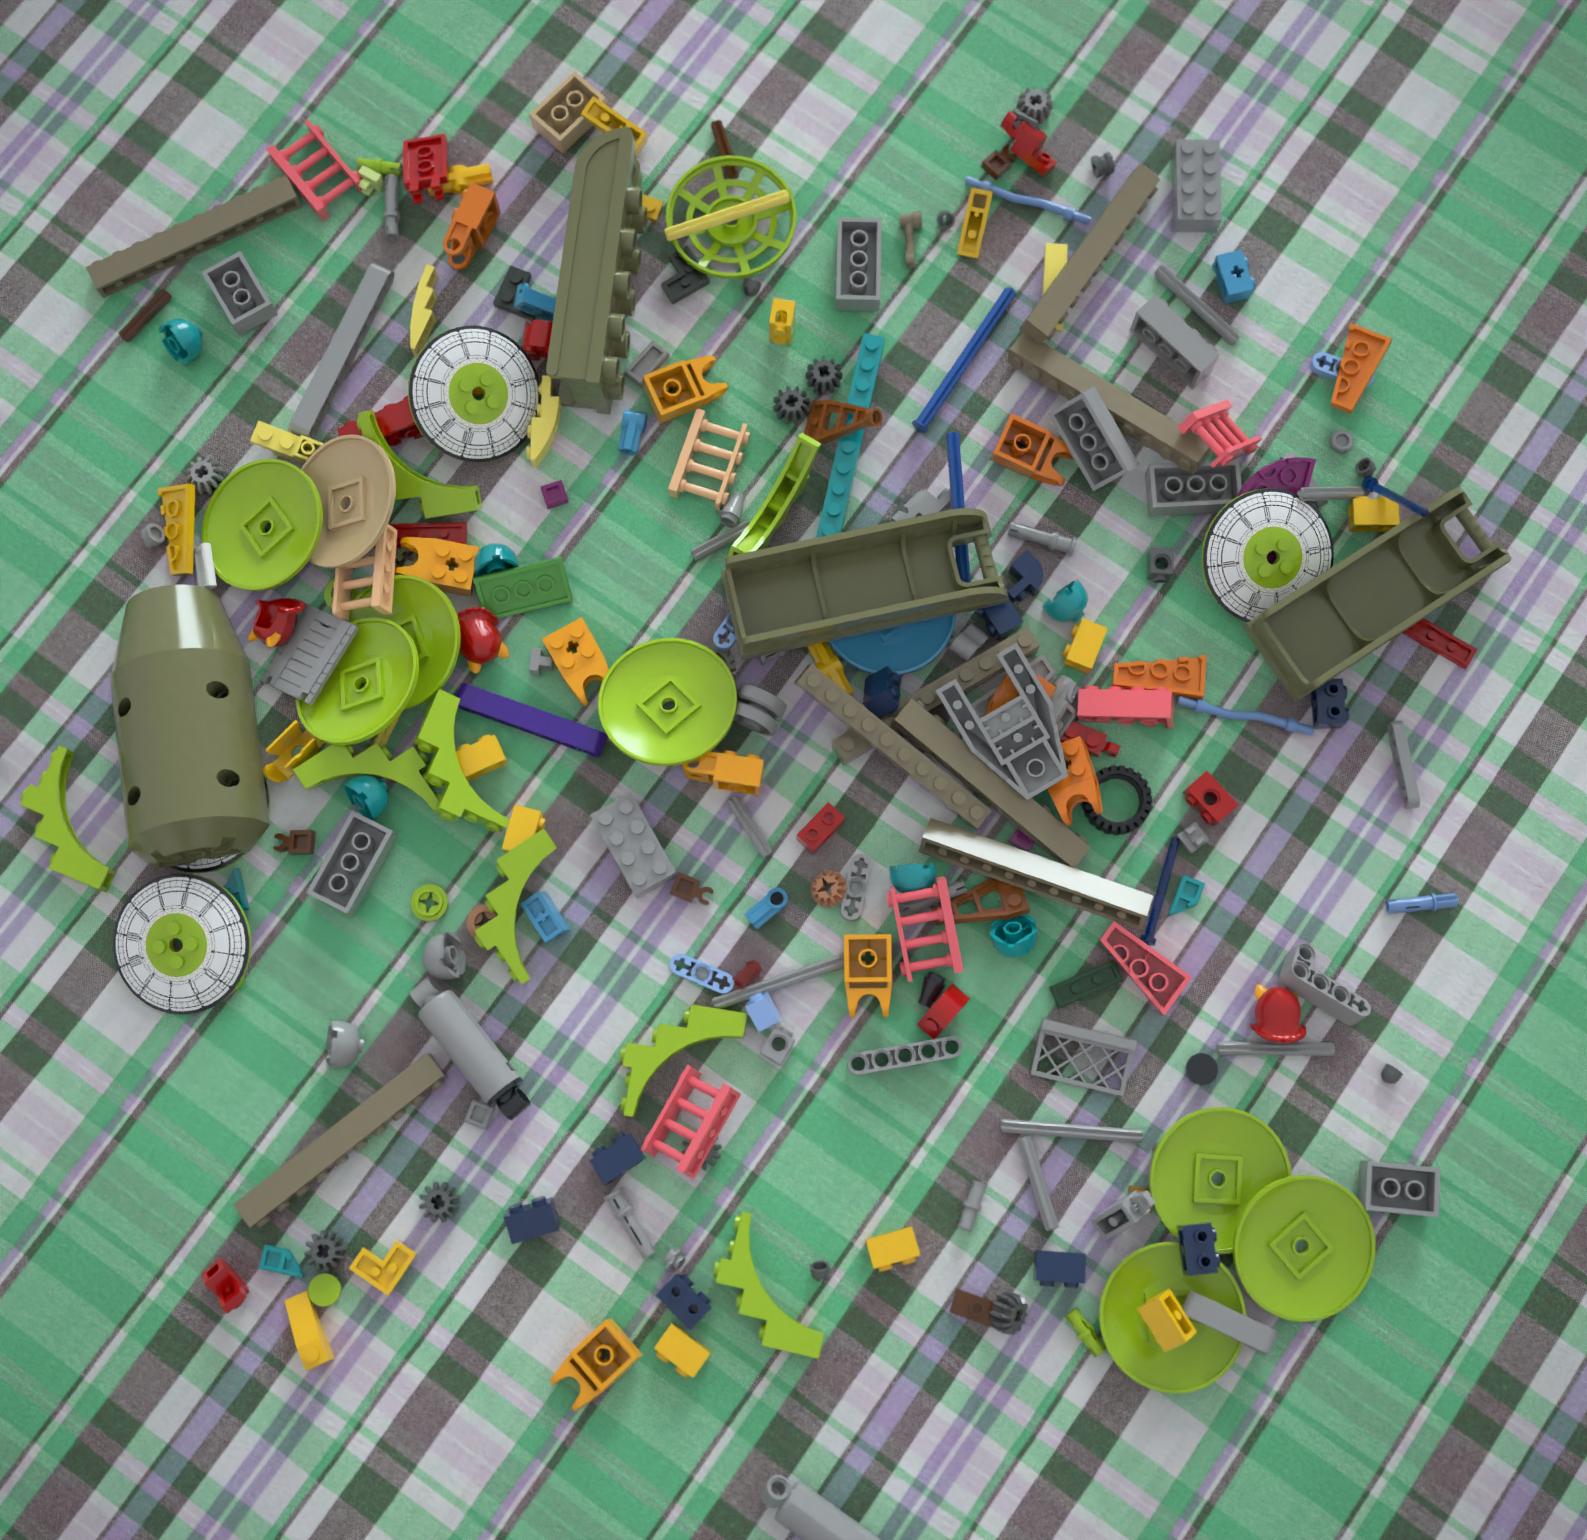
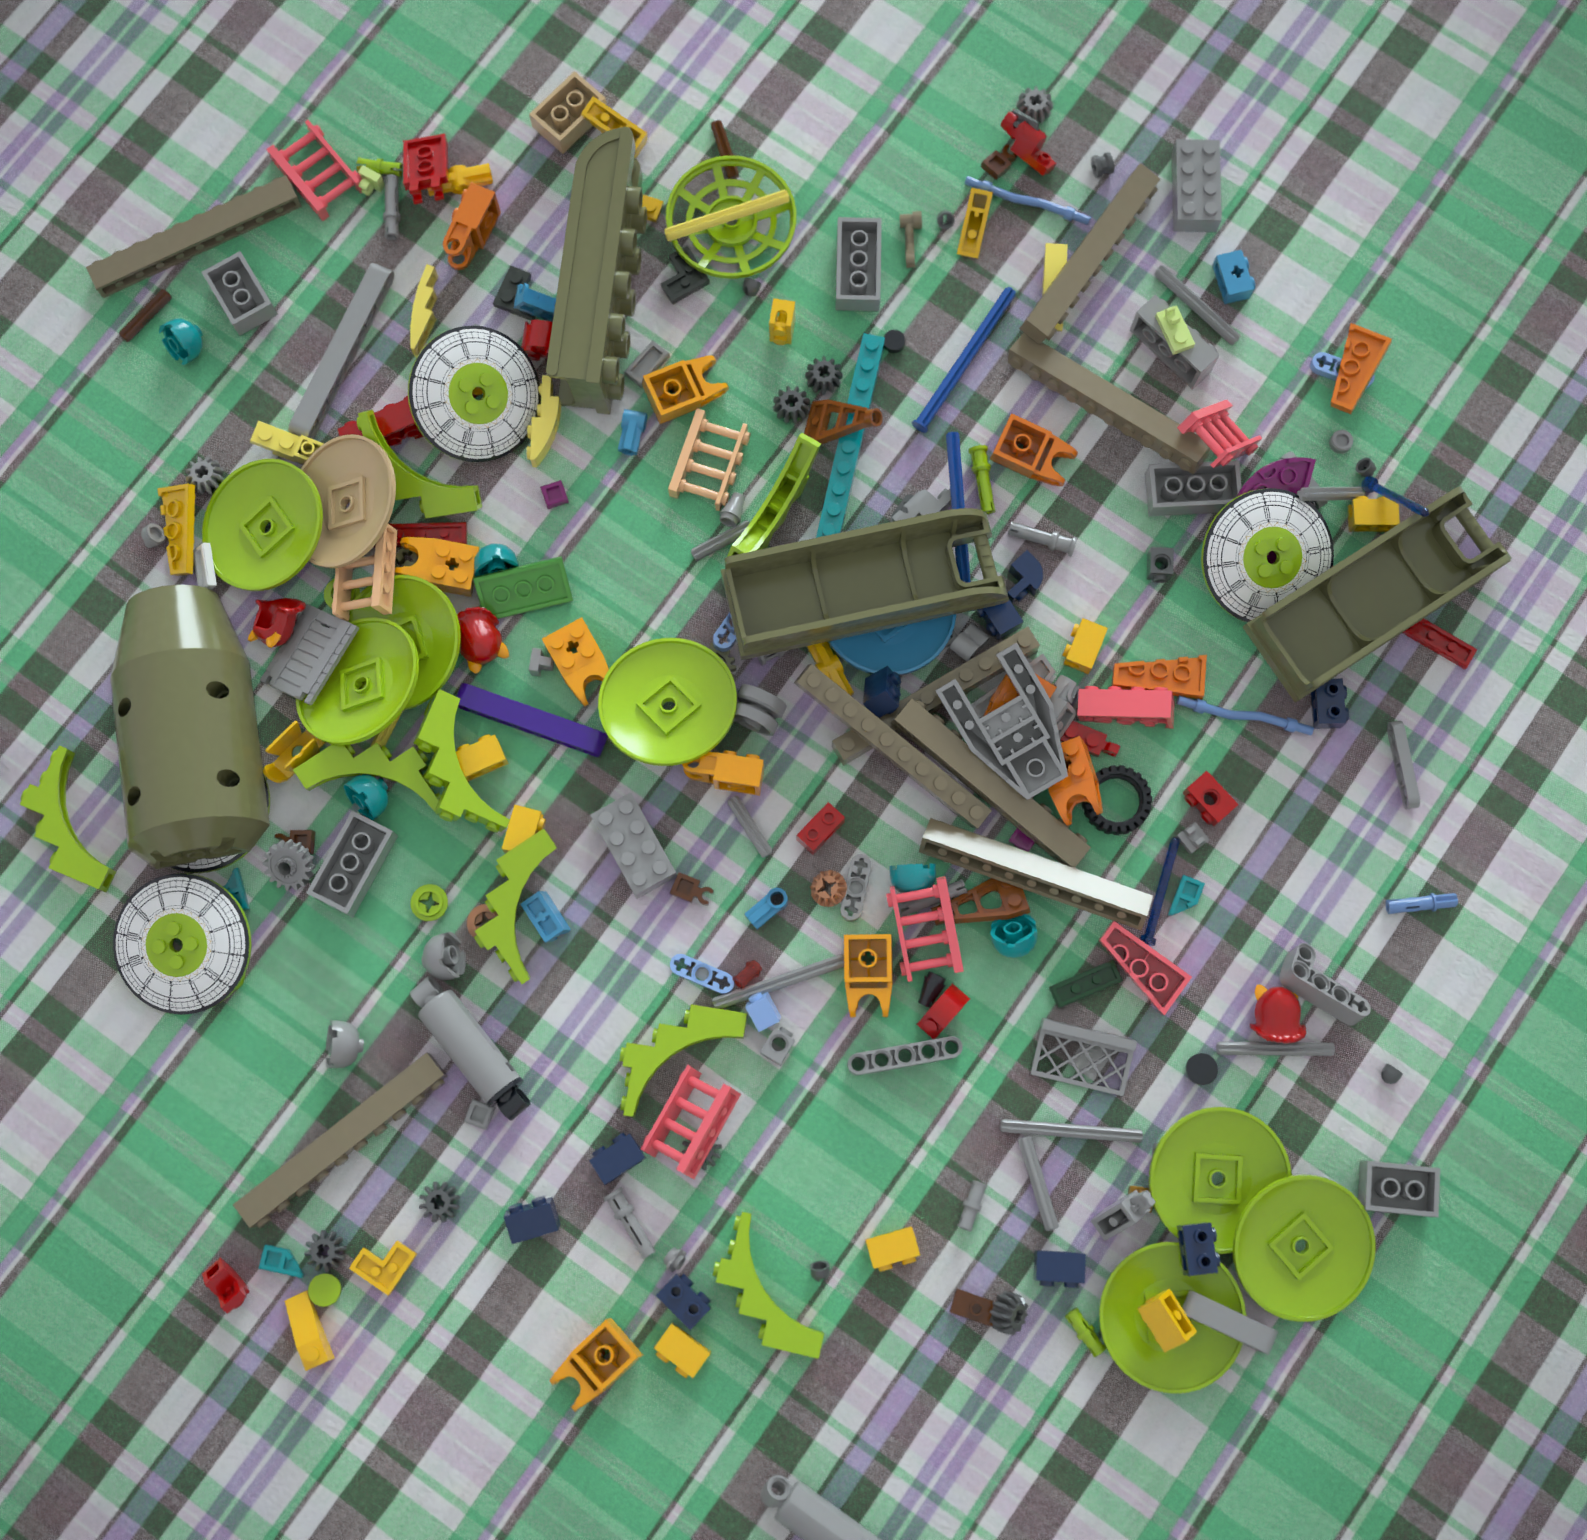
teal cylinder [1042,579,1088,622] -> none
light grey brick [1048,386,1139,491] -> none
none -> light grey gear [263,839,316,891]
none -> black tile [884,330,905,353]
none -> lime pin [968,445,996,514]
none -> yellowish green plate [1155,305,1195,355]

